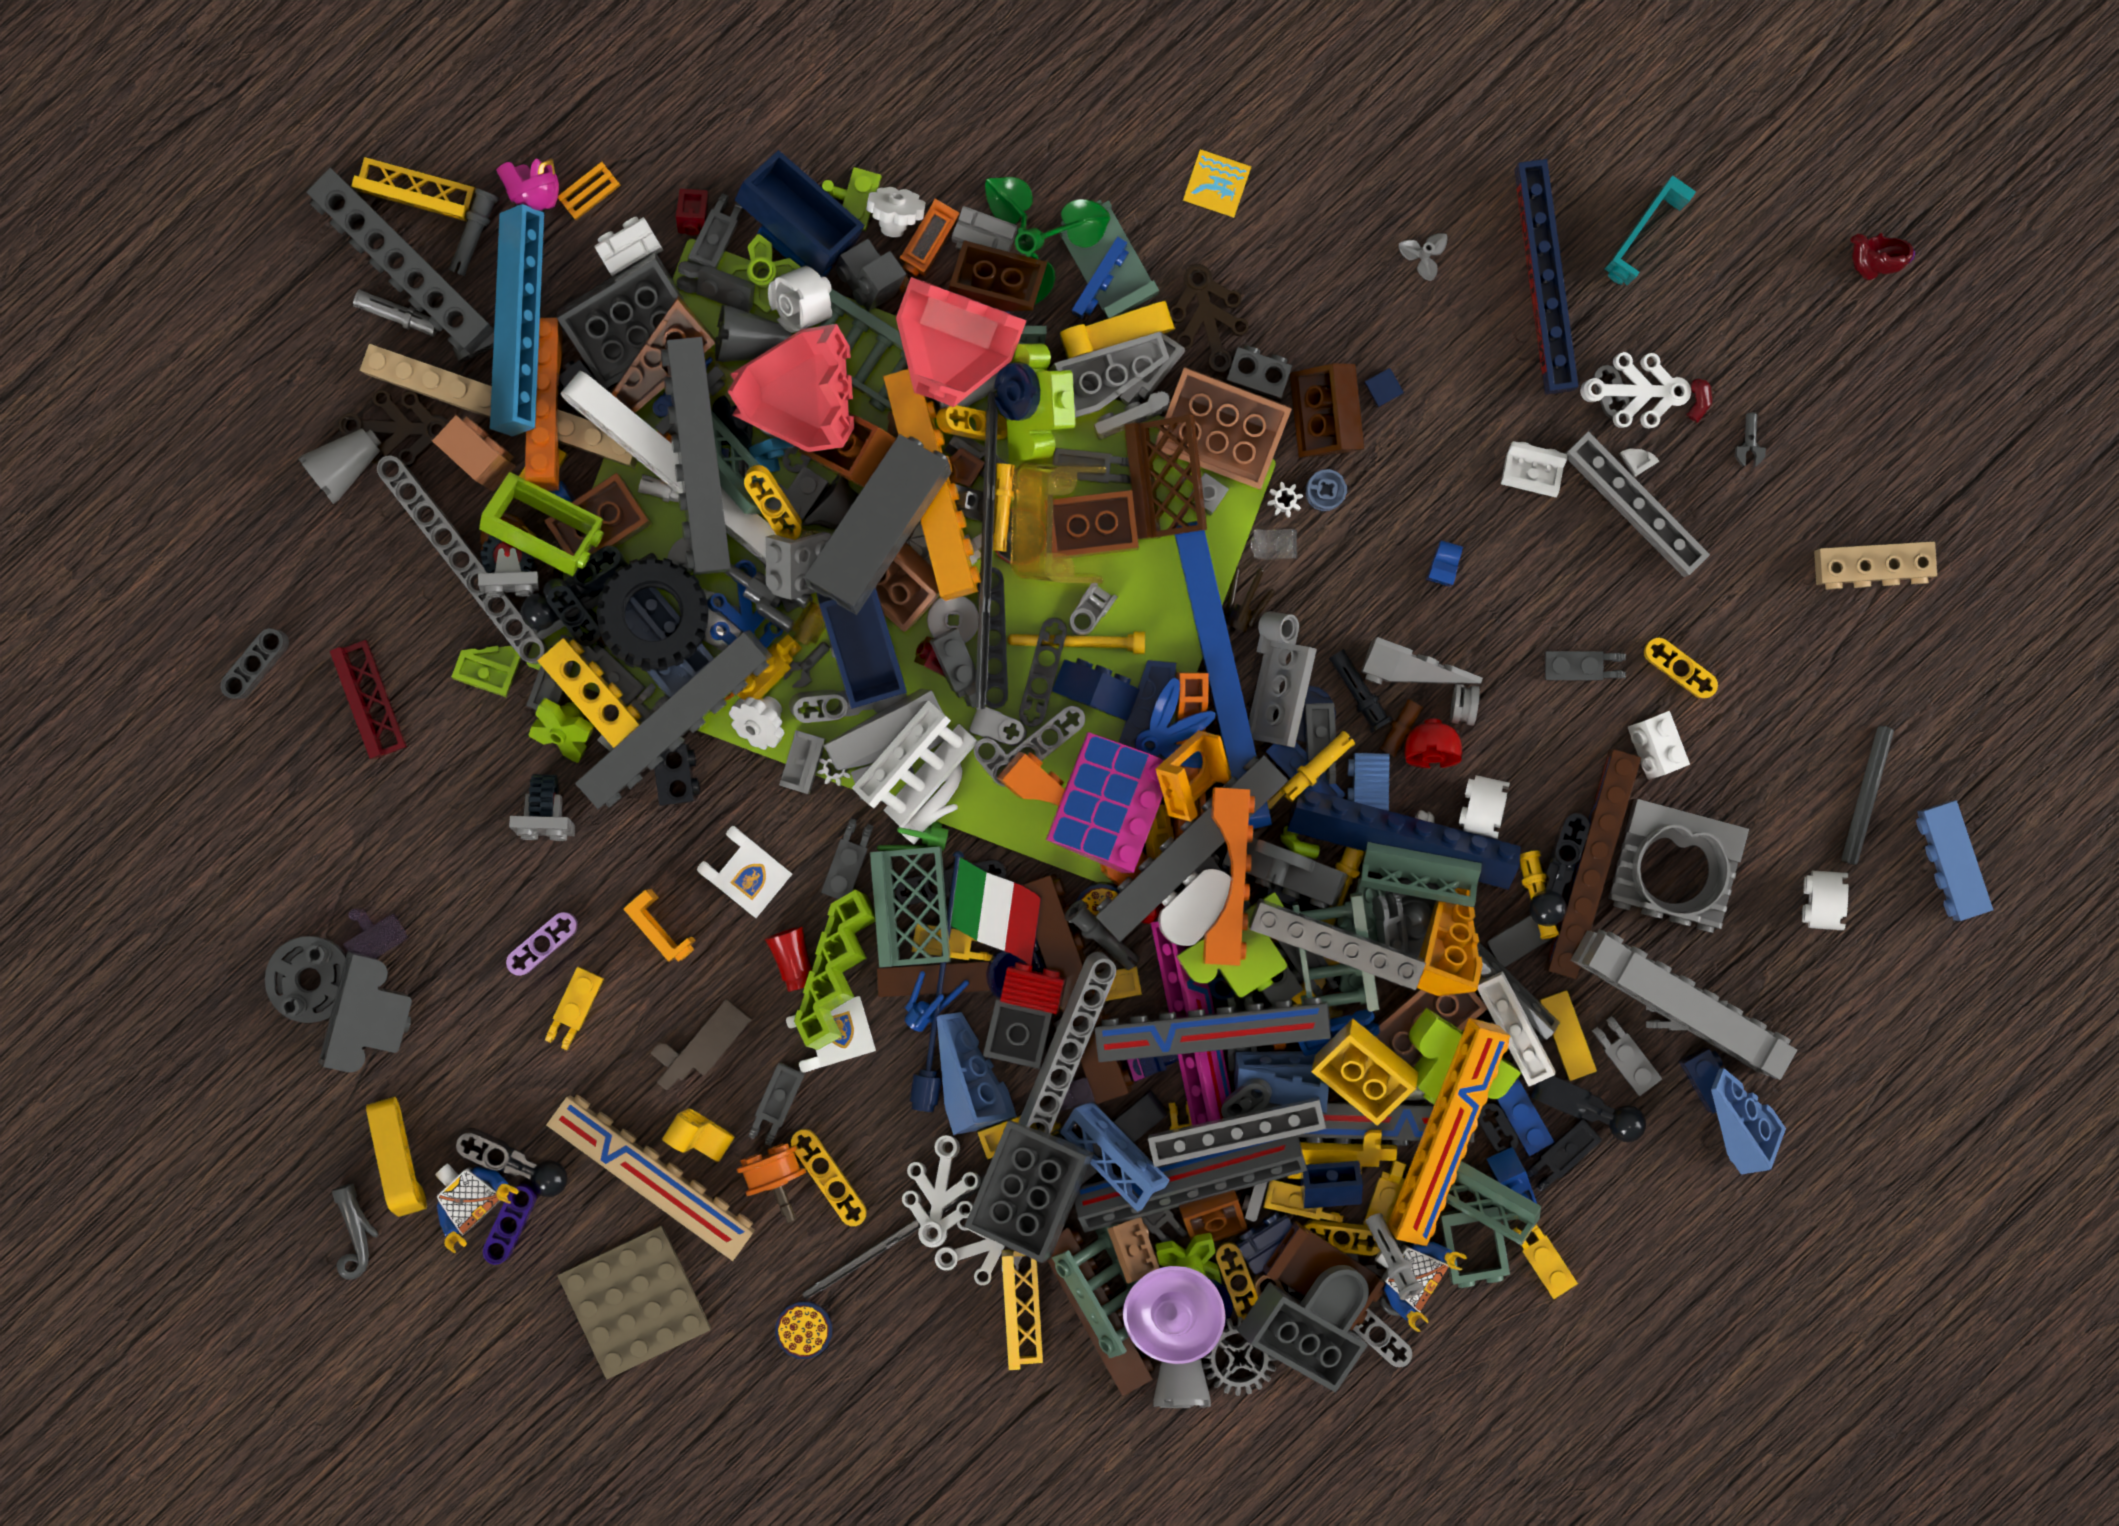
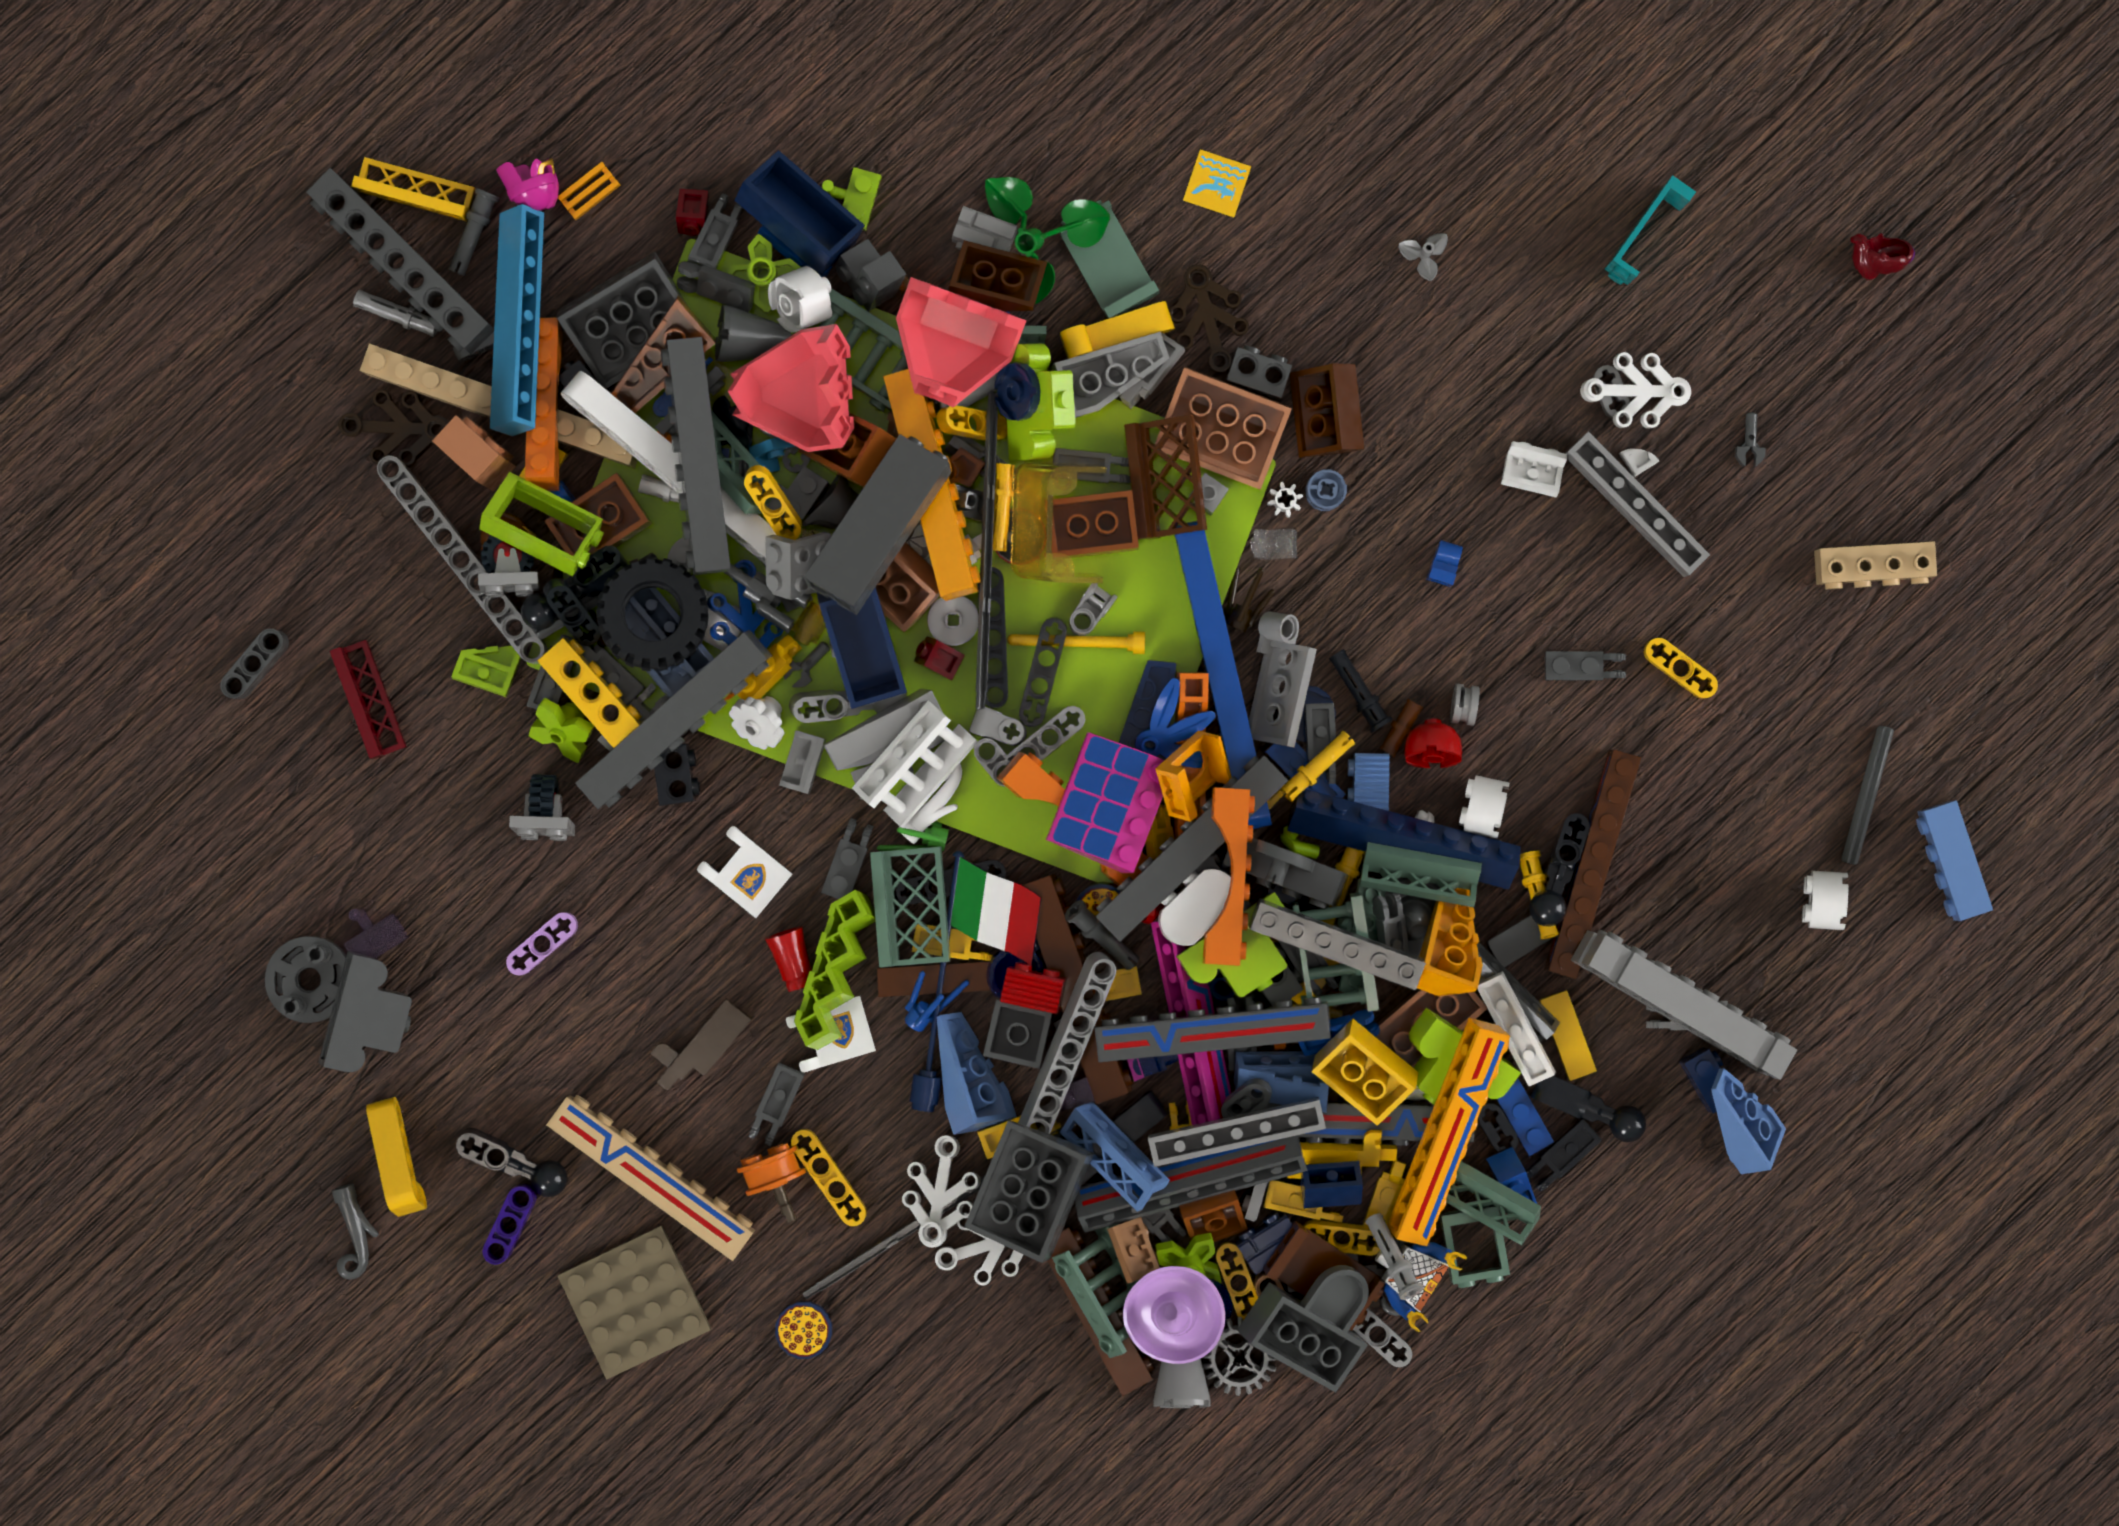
light grey cone [298,428,381,504] -> none
torso [435,1163,518,1253] -> none
yellow hinge [545,966,604,1050] -> none
white brick [594,217,663,277] -> none
light orange panel [624,889,696,962] -> none
yellow beam [662,1108,735,1162] -> none
white gear [817,758,851,786] -> none
white plant [866,187,926,237] -> none
orange window [900,198,960,277] -> none
dark grey hinge [930,627,977,708] -> none
yellow fence [1001,1249,1043,1370] -> none
dark blue brick [1052,658,1140,721] -> none
blue plate [1072,236,1129,319] -> none
light grey hinge [1094,391,1170,440] -> none
light grey wedge [1361,637,1483,685] -> none
dark blue tile [1364,368,1404,407] -> none
yellow hinge [1513,1224,1578,1299] -> none
dark blue brick [1514,159,1578,395] -> none
light grey hinge [1592,1016,1662,1096] -> none
light grey hose [1608,799,1749,933] -> none
white bracket [1628,711,1690,780] -> none
dark red arm [1687,378,1713,423] -> none

